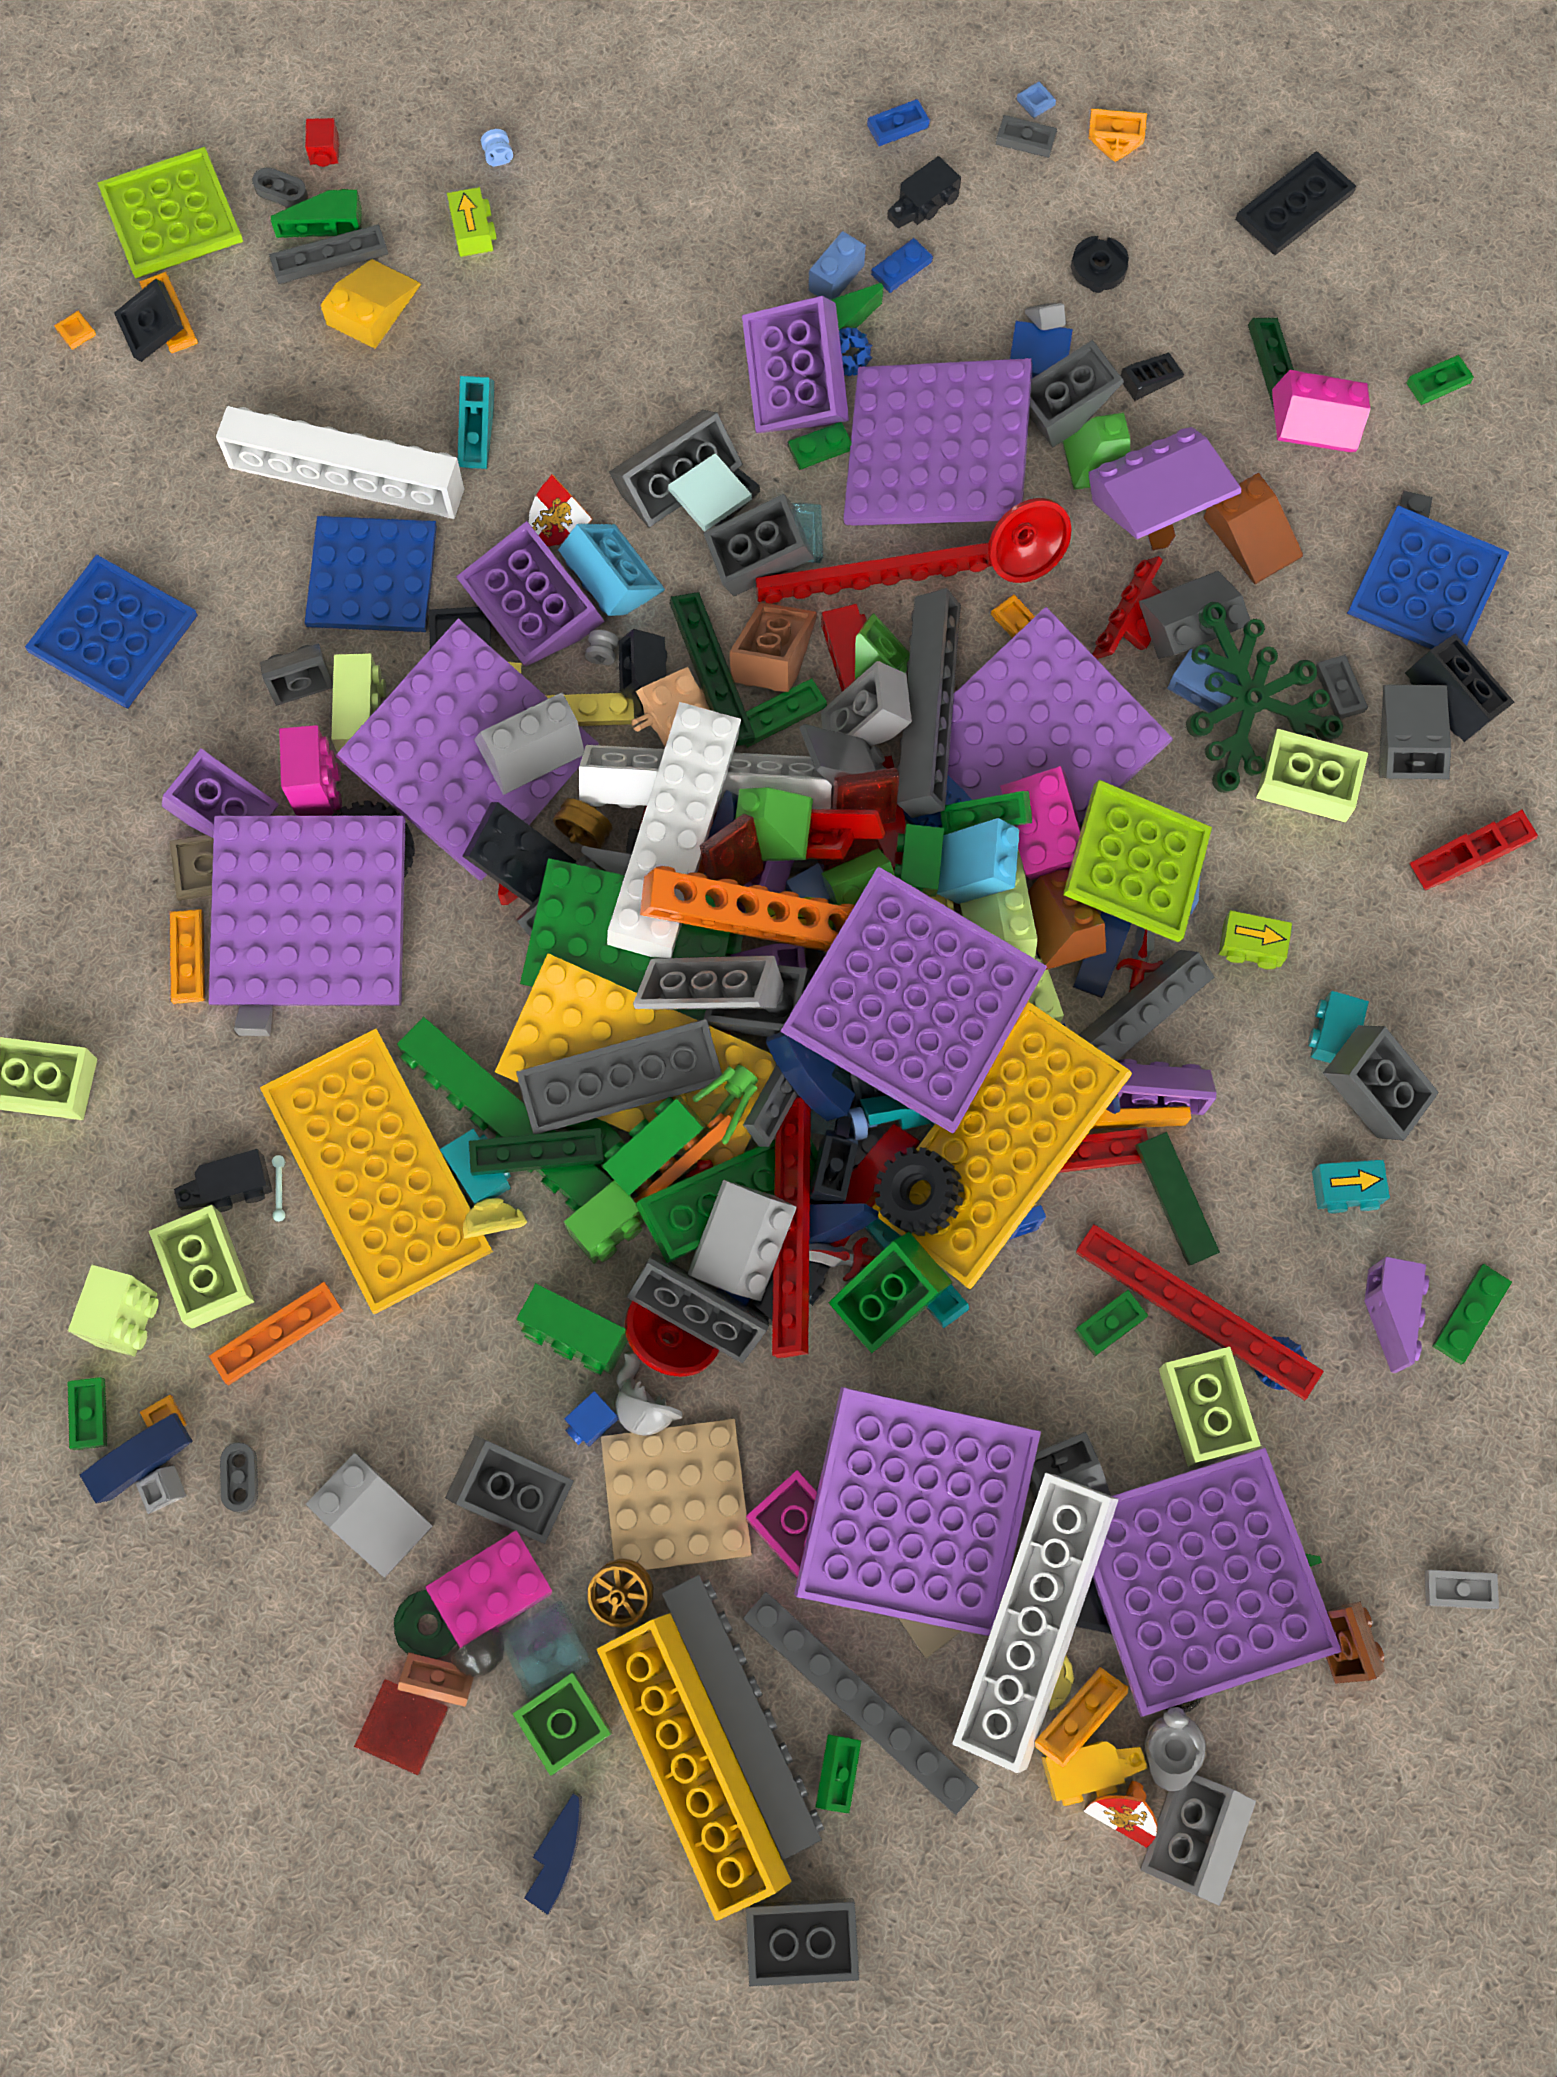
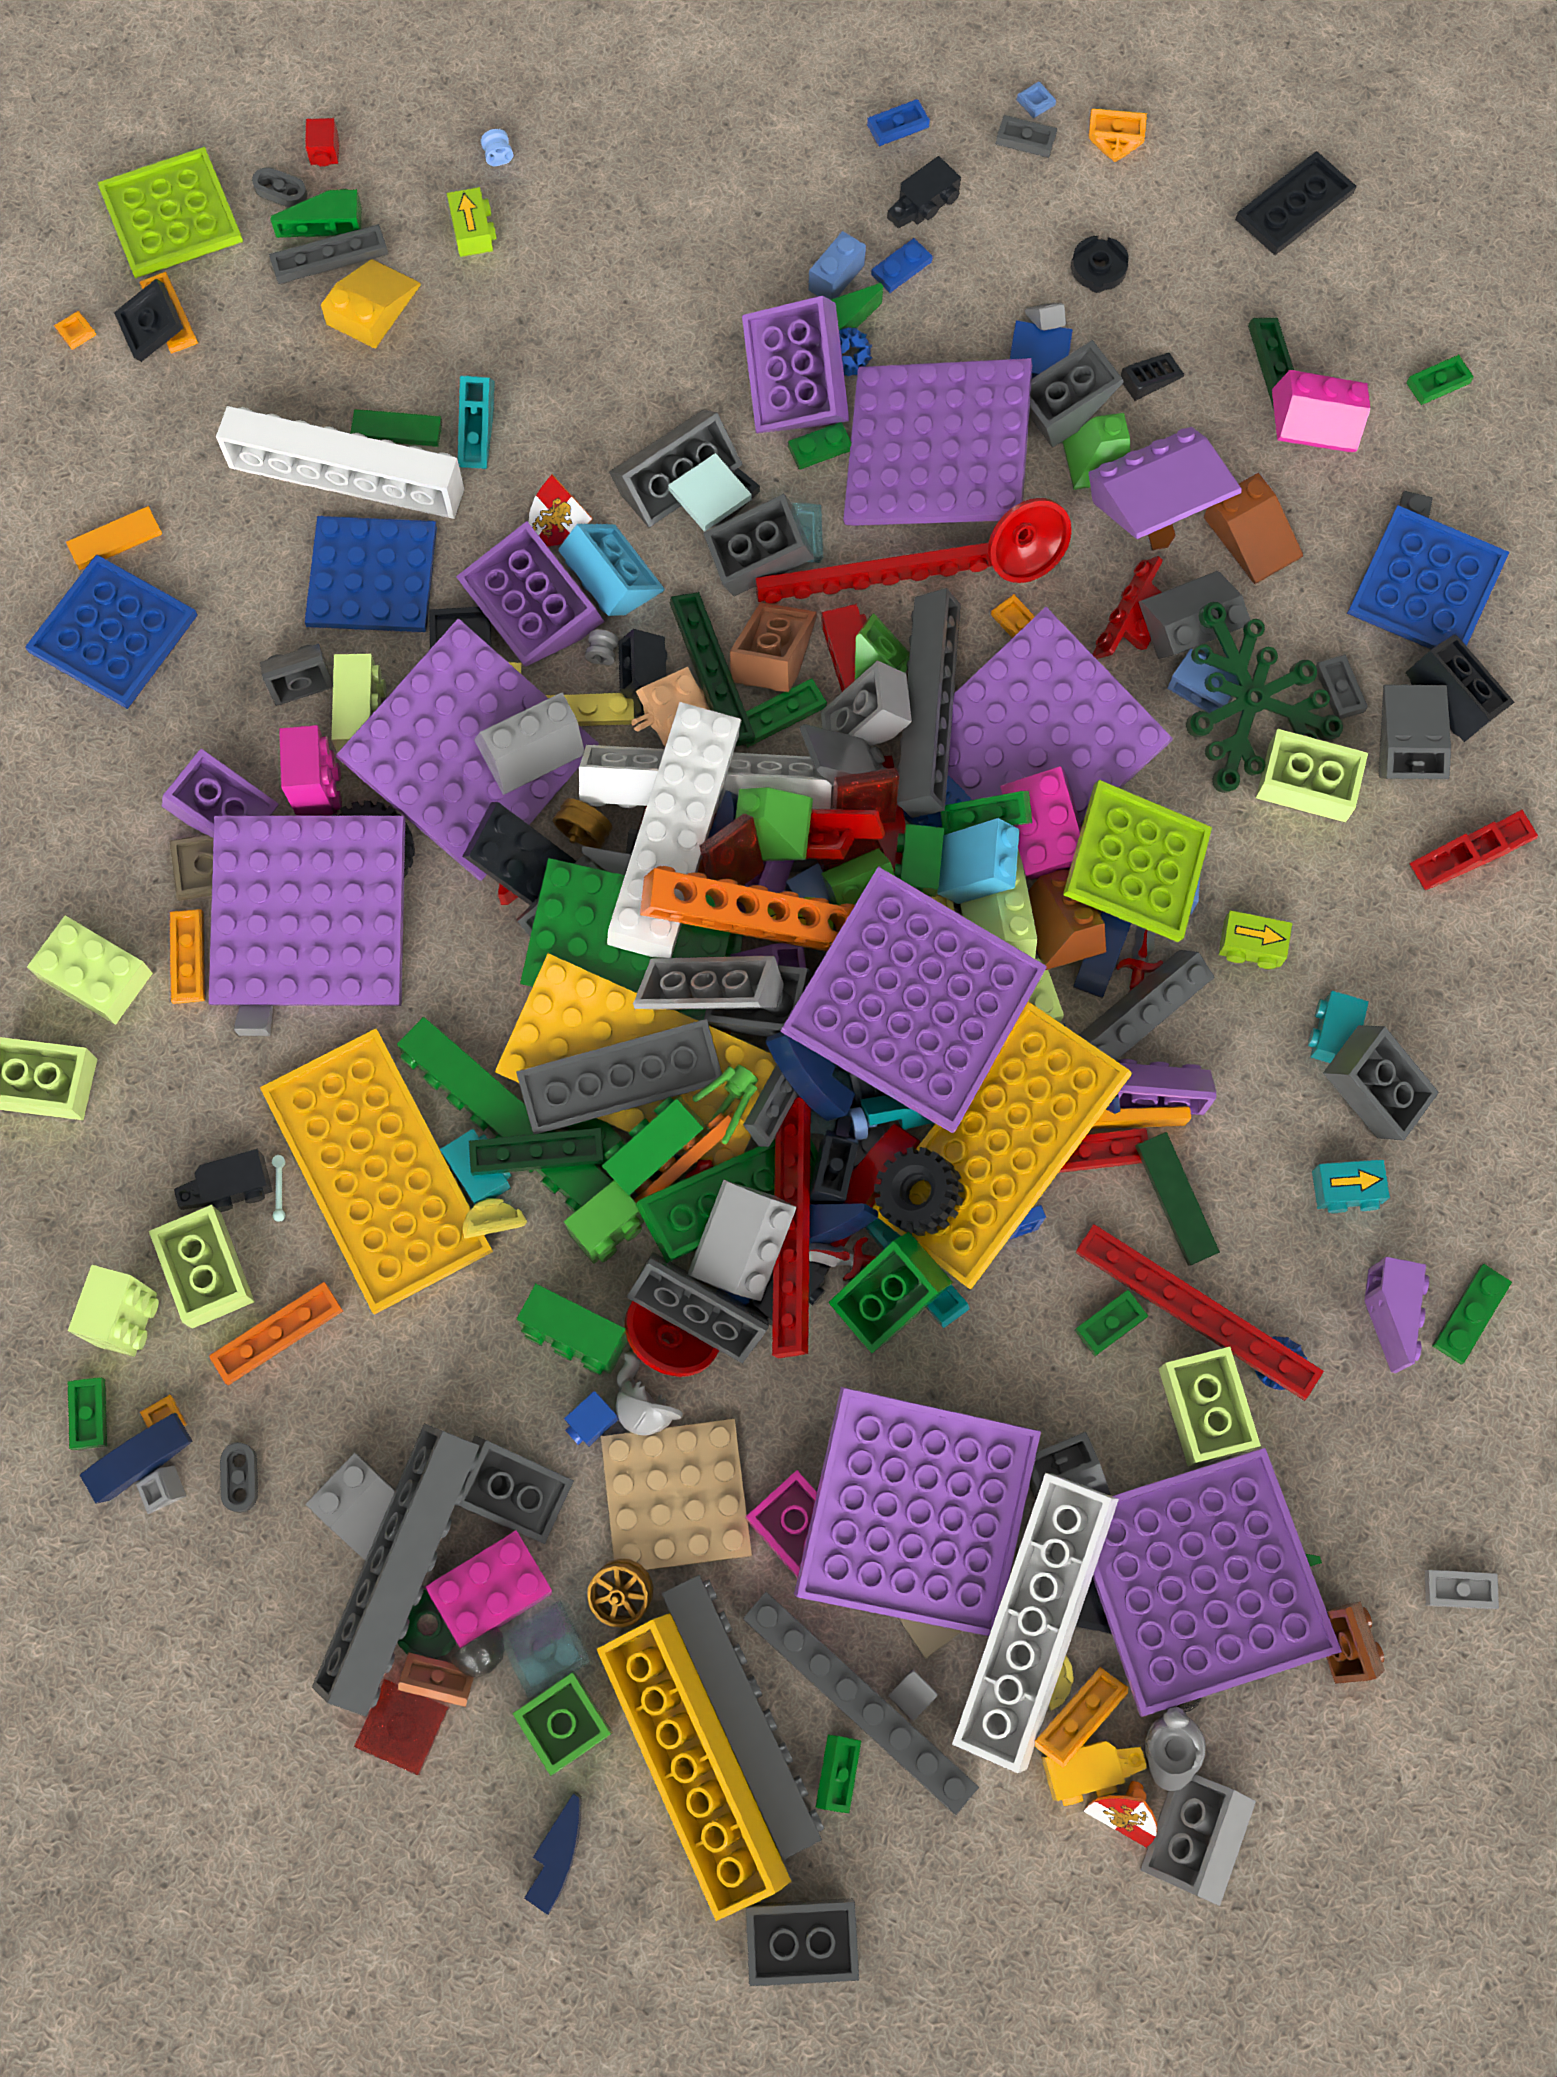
none -> yellowish green brick [27,915,153,1025]
none -> light orange tile [66,506,162,570]
none -> dark grey brick [312,1423,479,1716]
none -> green tile [350,409,442,447]
none -> light grey slope [888,1670,938,1721]

